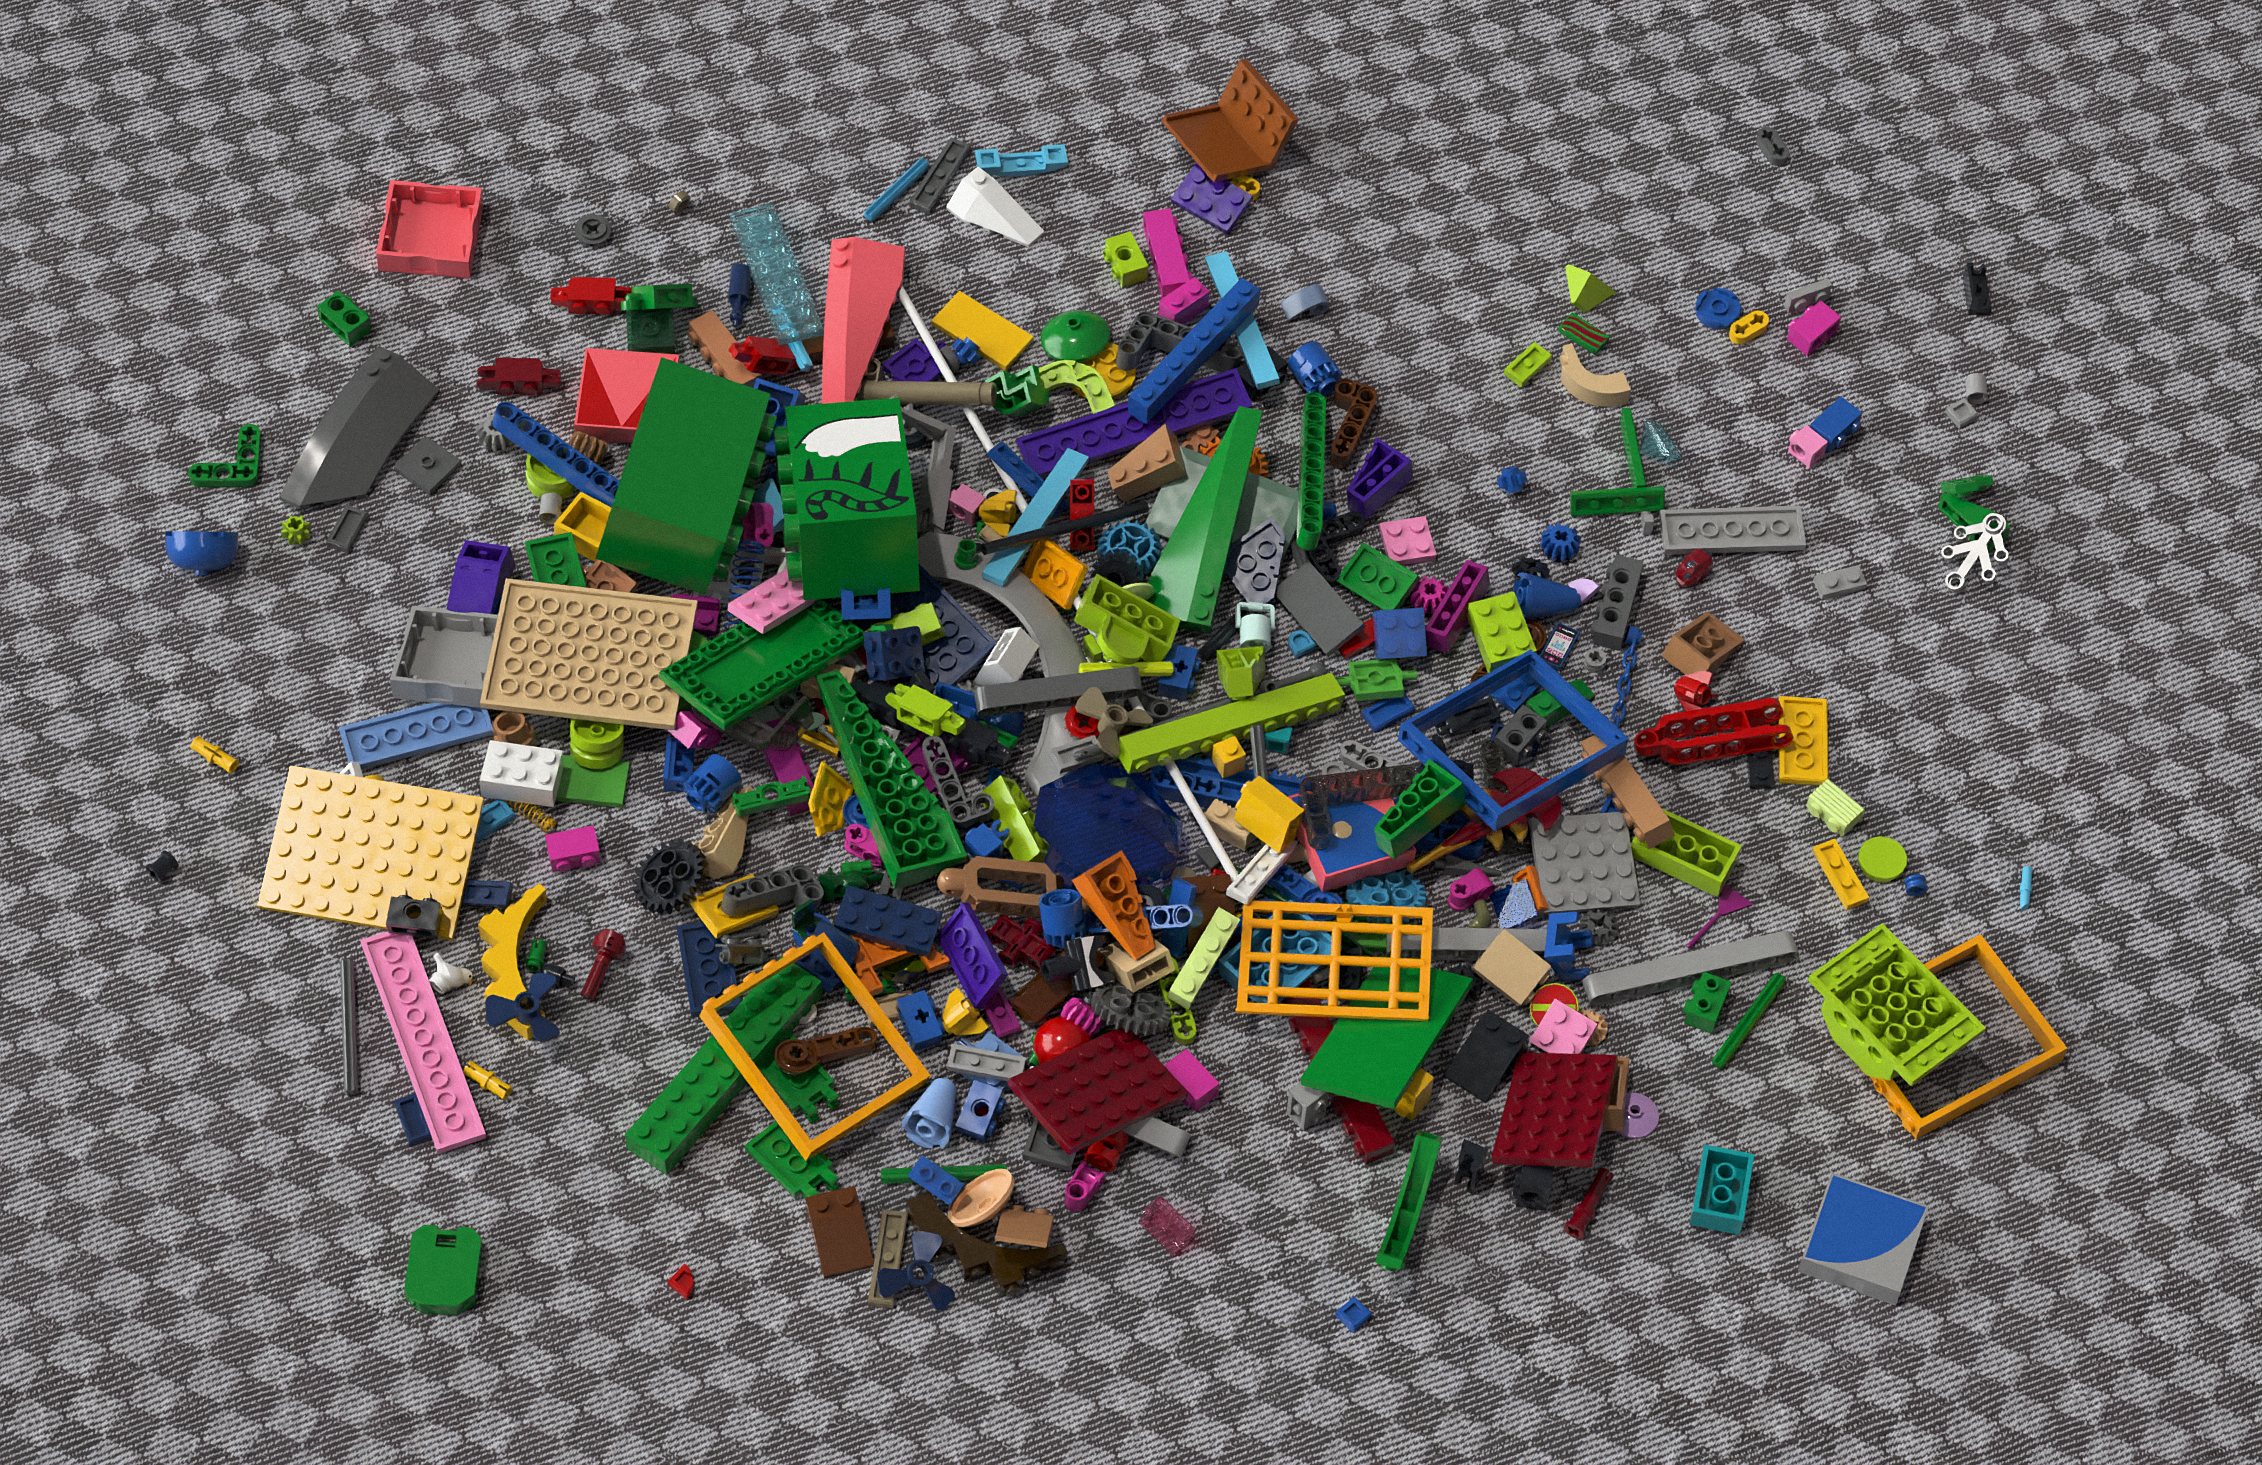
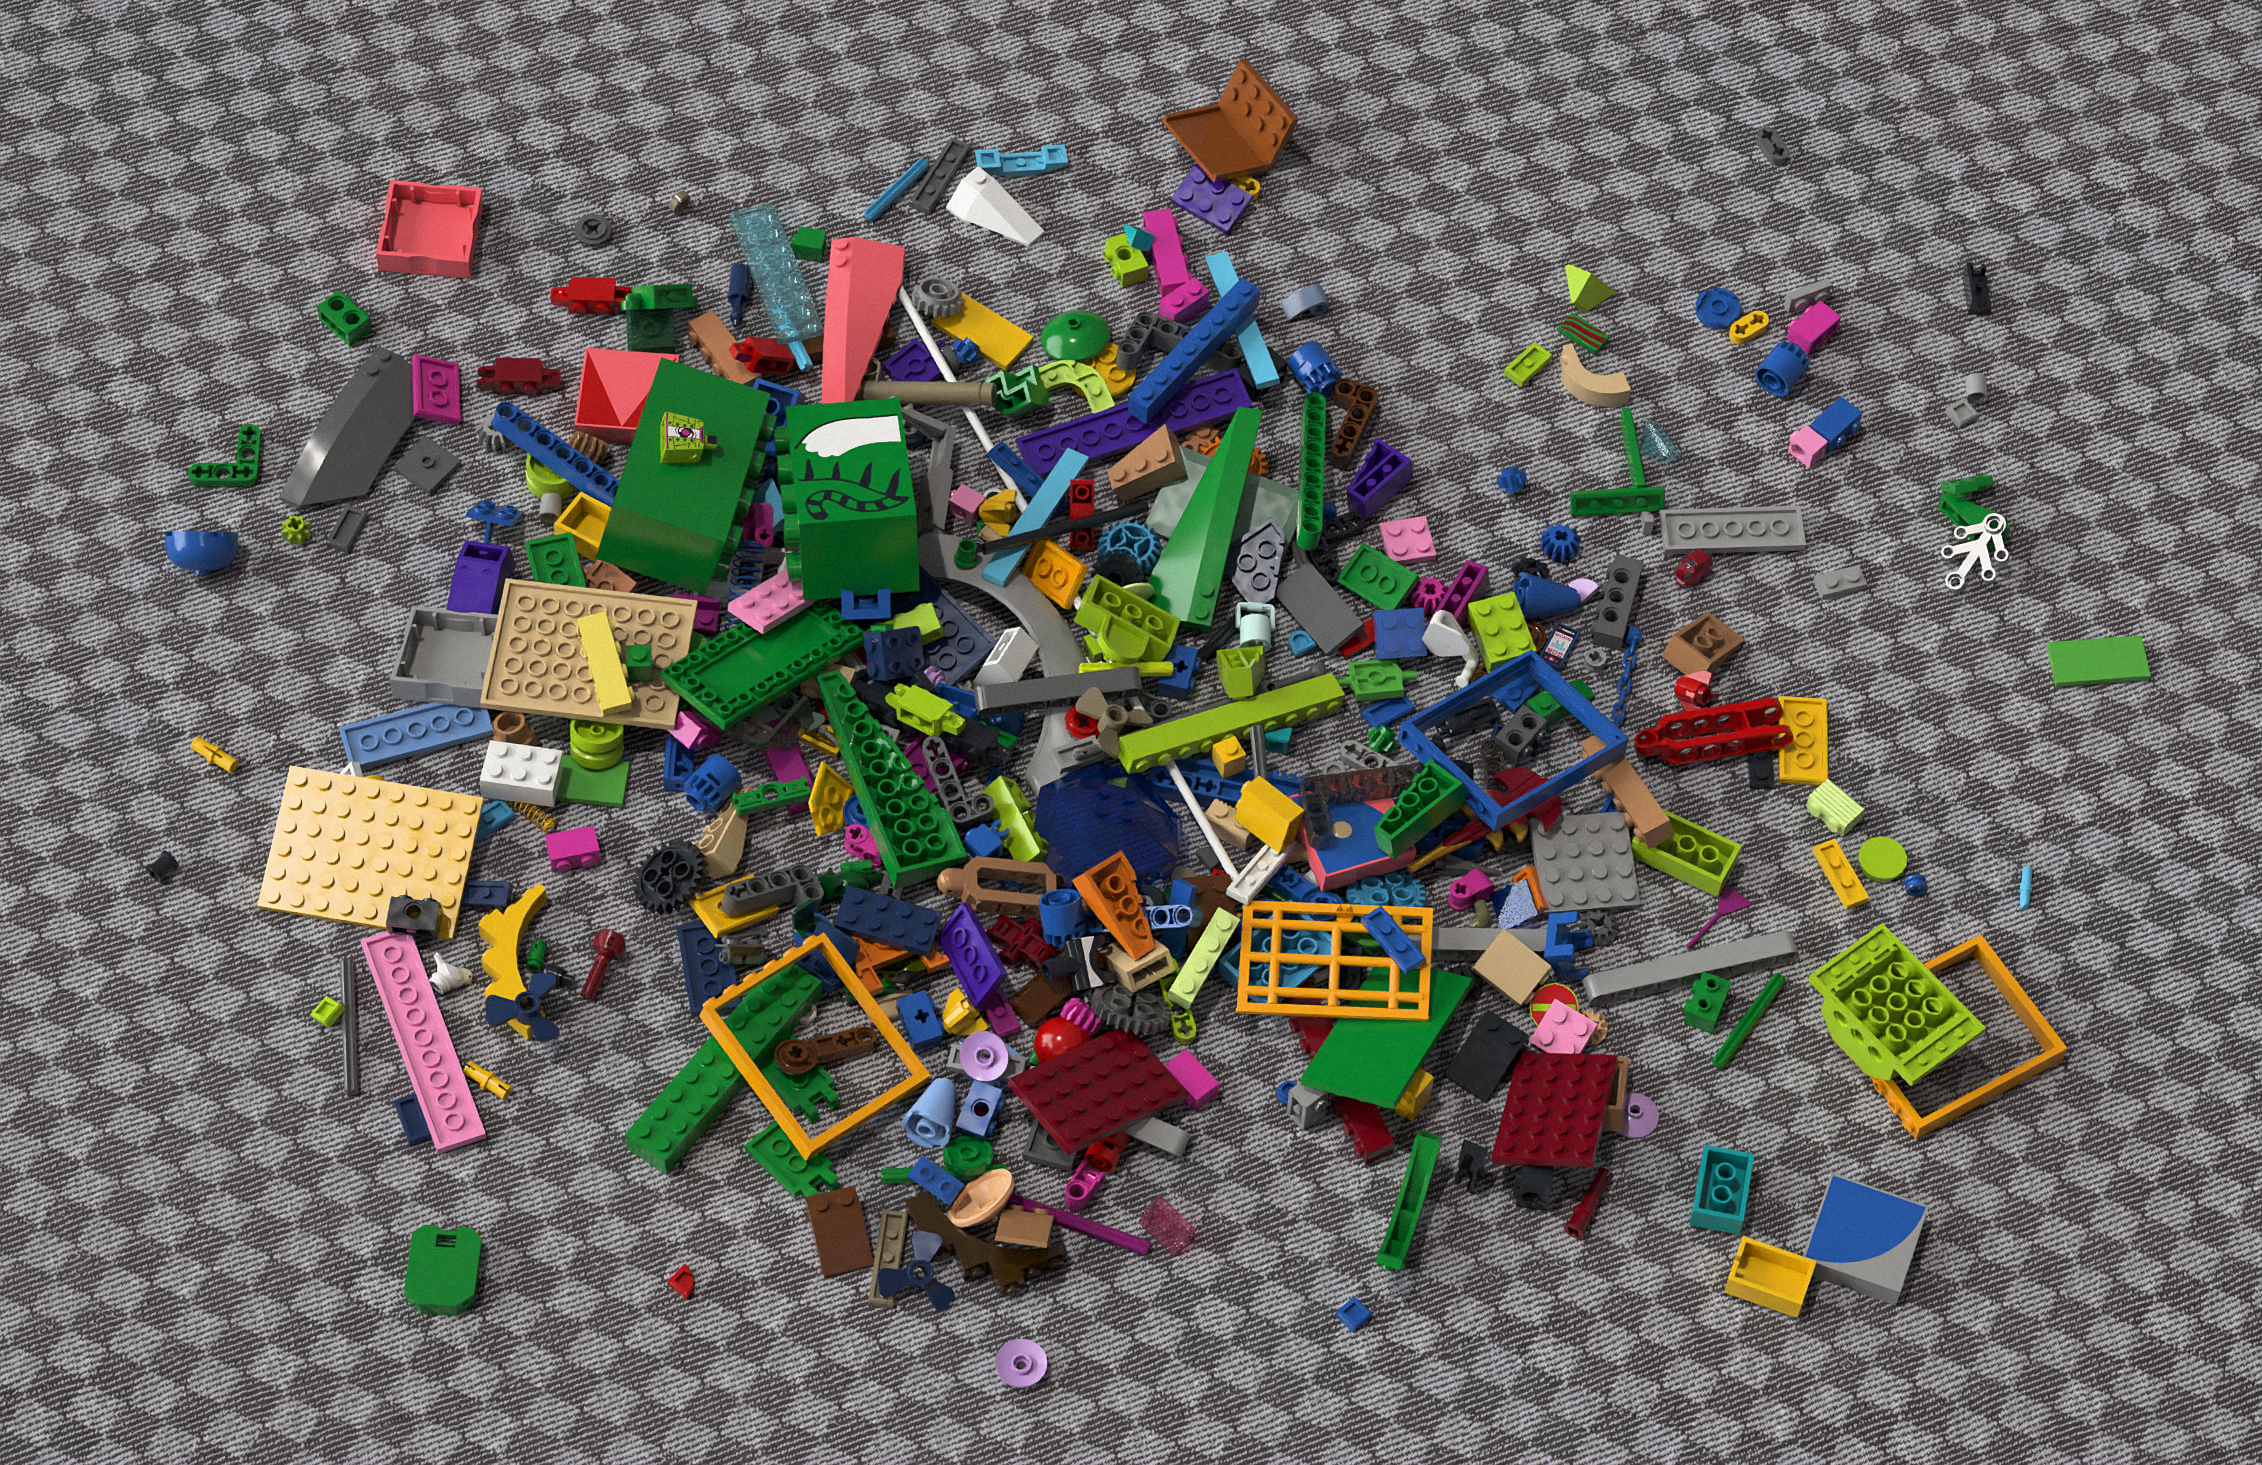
none -> lime tile [310,996,345,1028]
none -> dark pink tile [412,354,461,426]
none -> blue plate [466,500,524,544]
none -> light yellow wedge [577,611,635,716]
none -> green brick [626,645,653,681]
none -> lime torso [660,412,717,464]
none -> green brick [791,226,826,263]
none -> light grey gear [911,278,963,318]
none -> lavender wheel [923,666,946,693]
none -> green tile [943,1136,994,1176]
none -> lavender dish [959,1031,1009,1081]
none -> lavender dish [995,1339,1047,1388]
none -> magenta axle [1005,1193,1151,1255]
none -> teal slope [1124,224,1155,251]
none -> blue plate [1277,1080,1297,1105]
none -> blue tile [1361,906,1426,975]
none -> green gear [1367,724,1398,754]
none -> white piece [1422,610,1479,688]
none -> yellow piece [1724,1236,1817,1318]
none -> blue gear [1755,340,1810,397]
none -> bright green tile [2046,635,2151,687]

